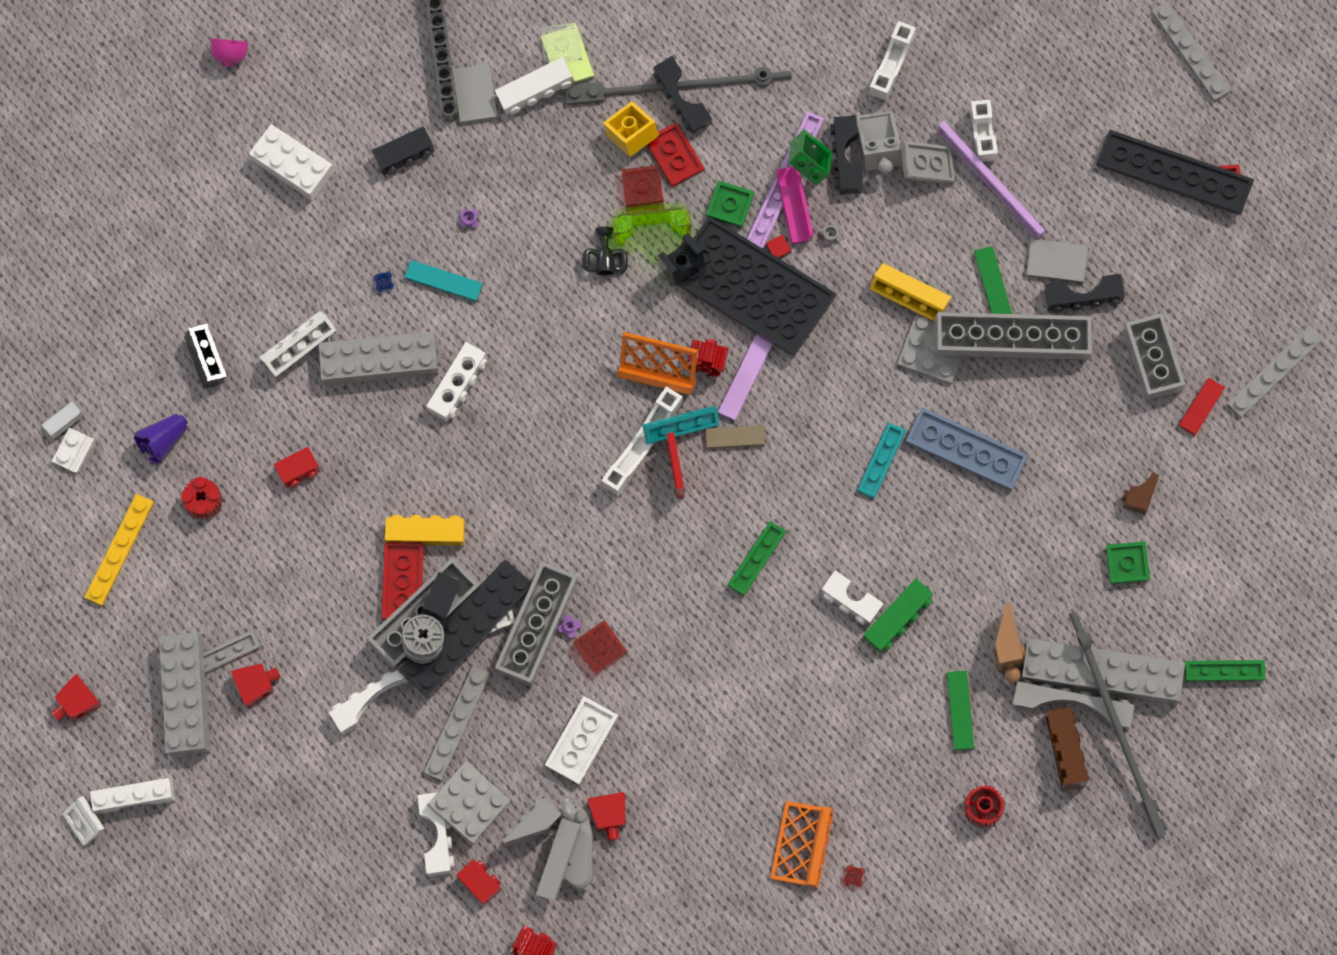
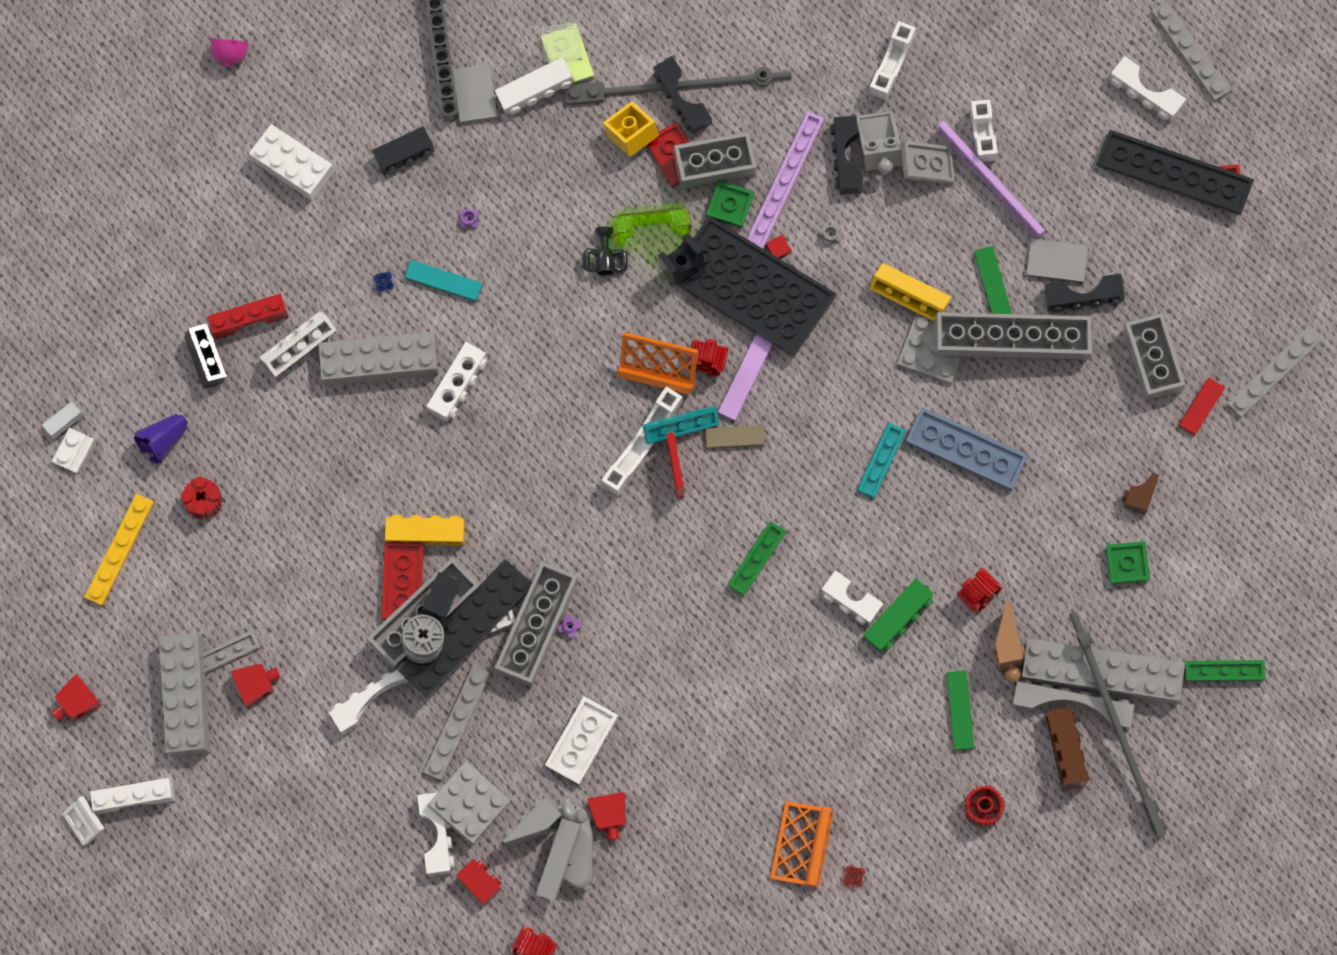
red brick [274,447,320,488] -> none
clear red plate [572,620,627,675] -> none
clear red plate [621,165,664,208] -> none
dark pink panel [775,167,814,244] -> none
green window [788,129,832,186] -> none
none -> red arch [207,293,289,340]
none -> light grey brick [673,132,757,189]
none -> red brick [956,568,1003,613]
none -> white arch [1110,56,1186,122]

